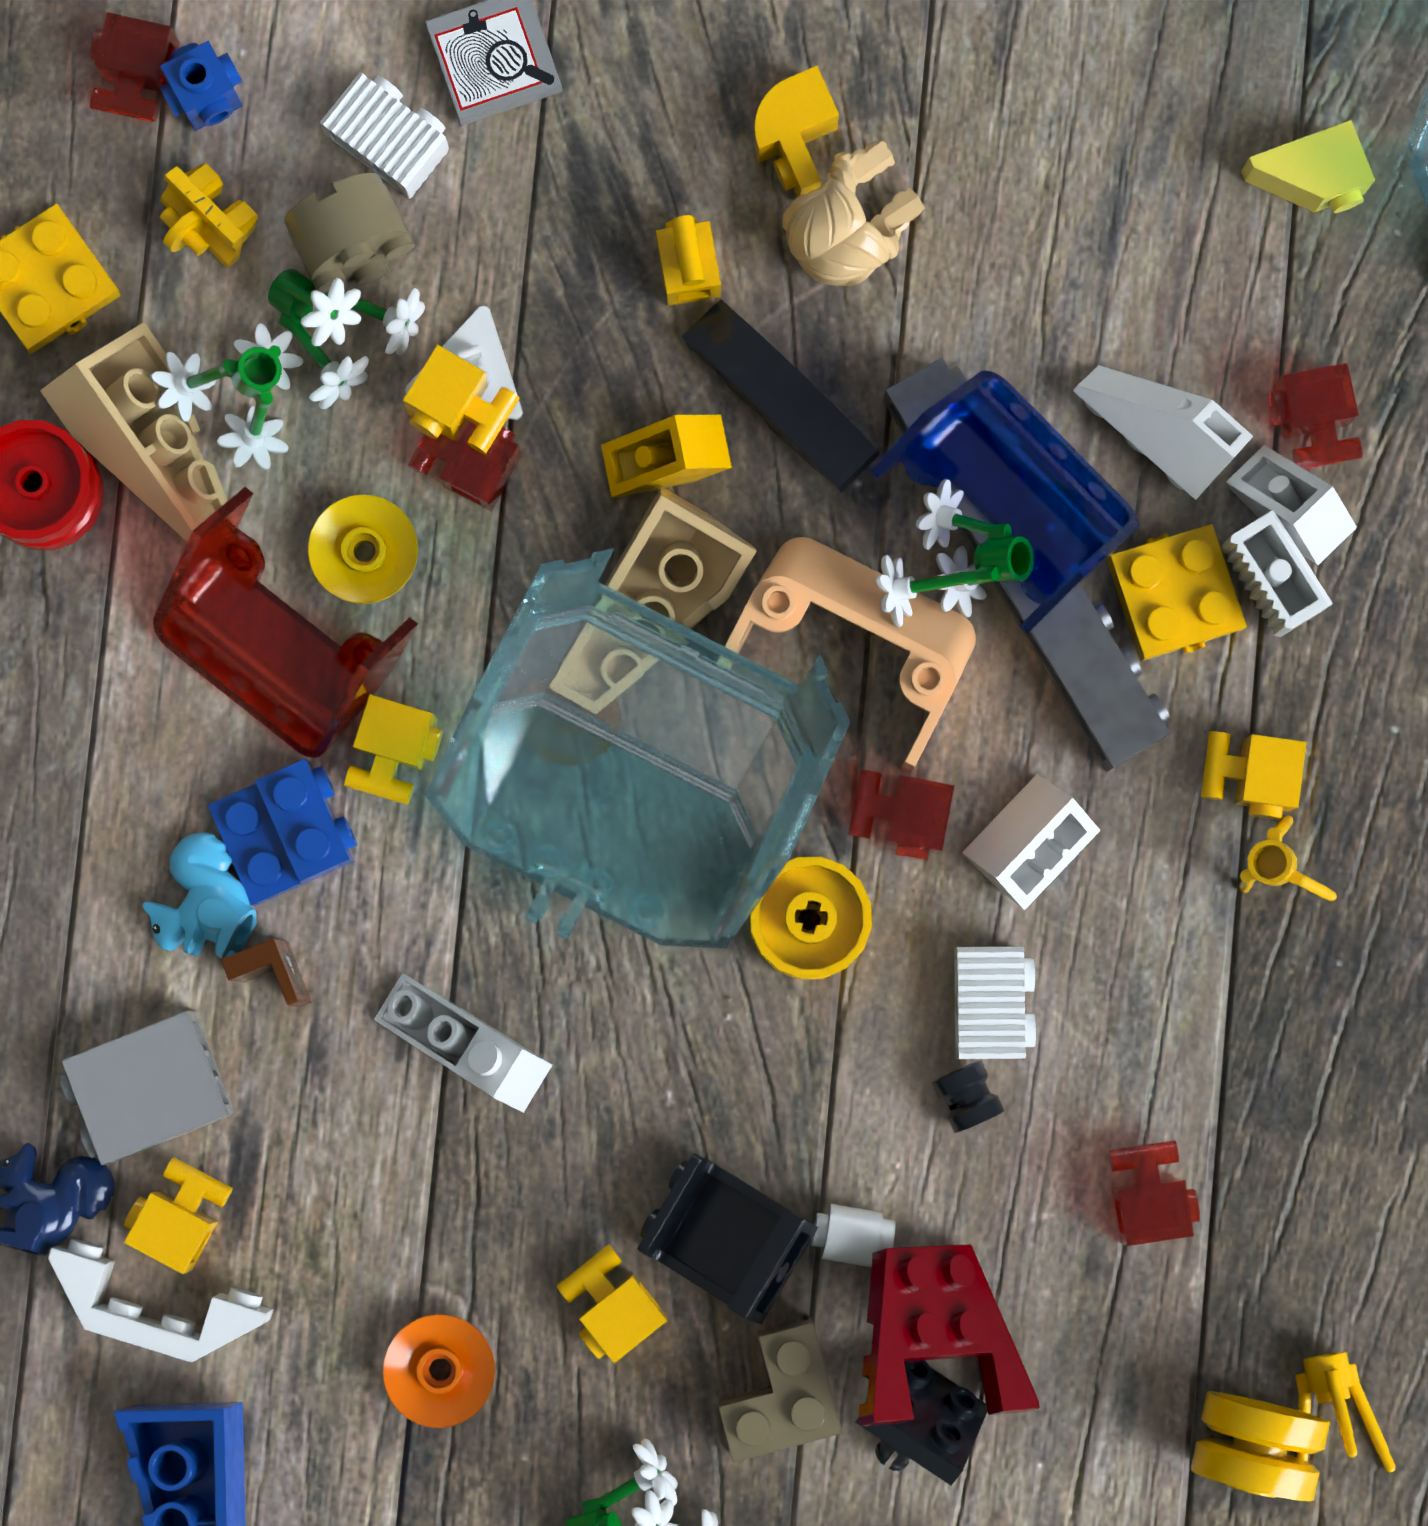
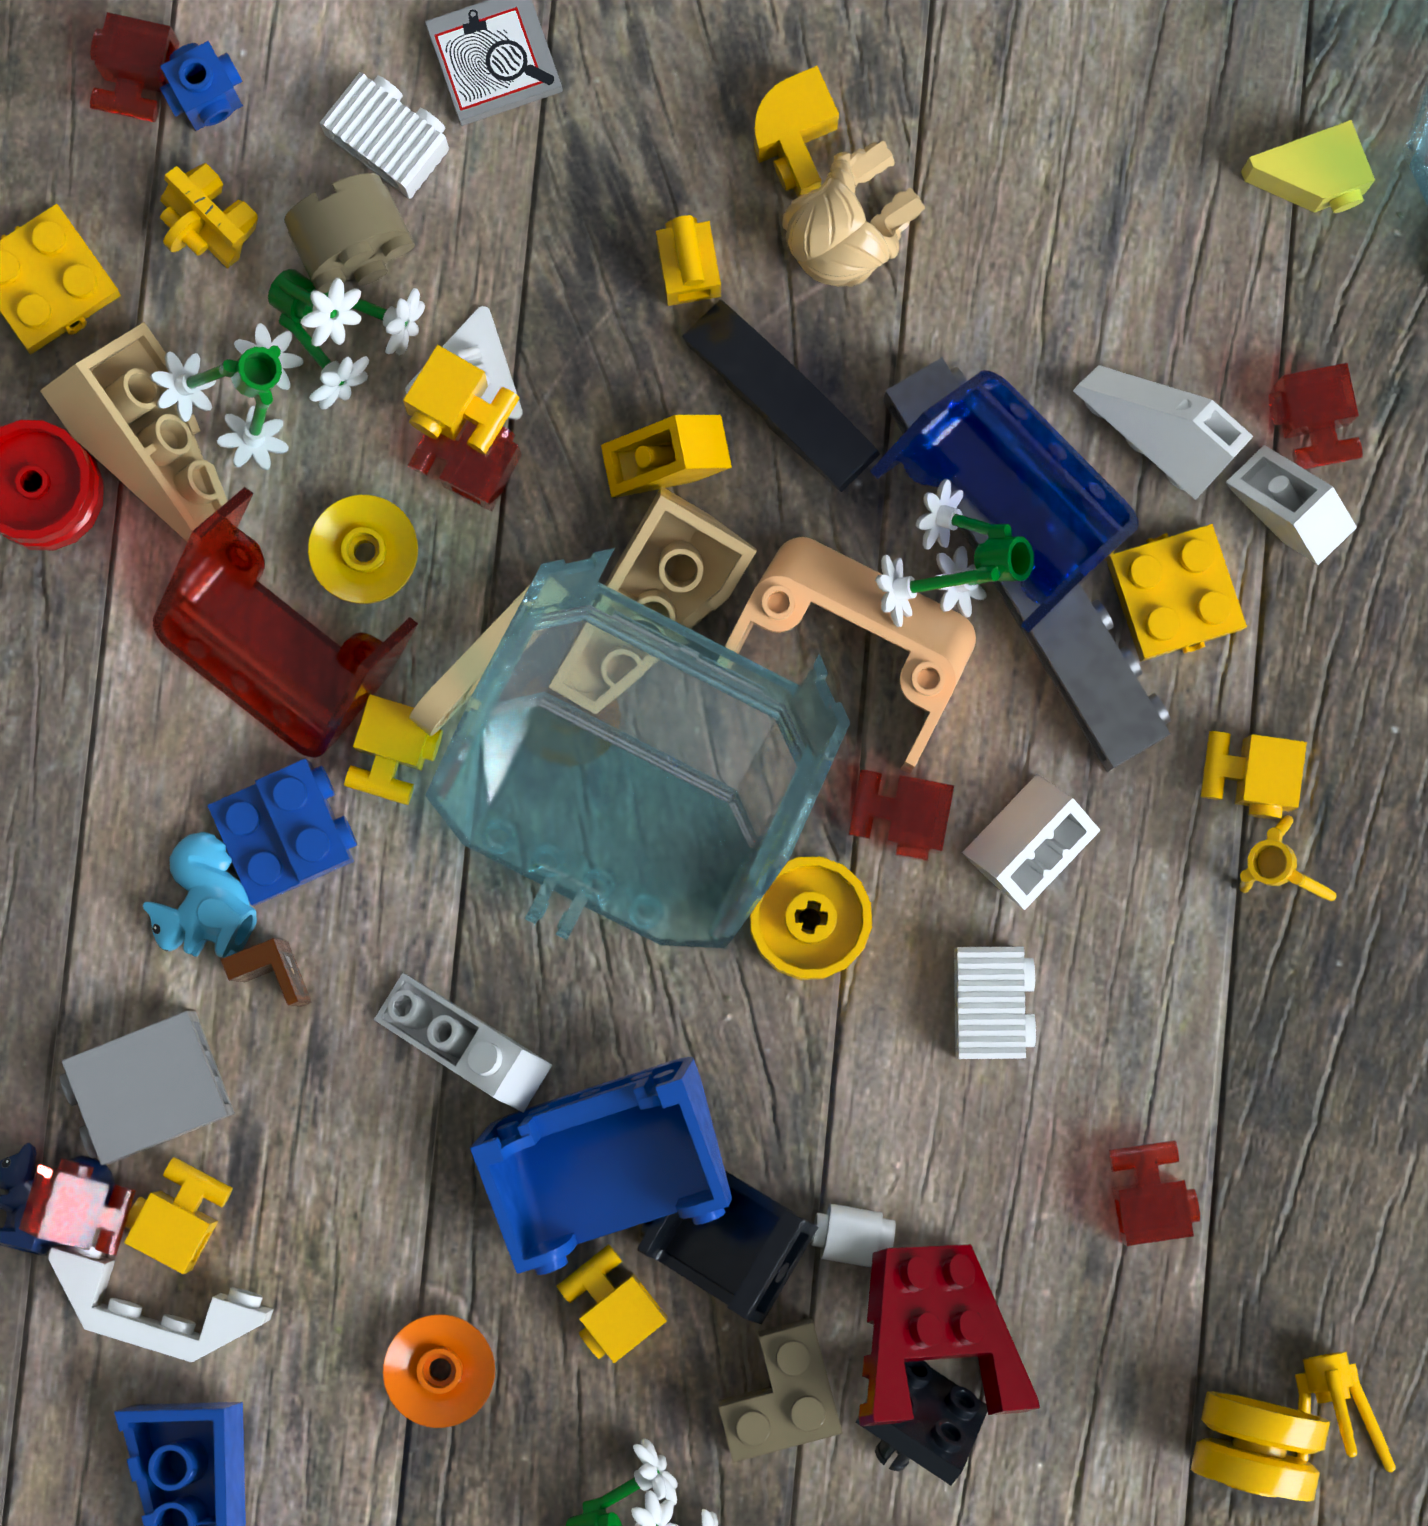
black wheel [931,1060,1004,1133] -> none
white brick [1221,510,1333,637] -> none
none -> brick [19,1158,136,1255]
none -> tan beam [409,569,568,736]
none -> blue windscreen [470,1057,732,1275]

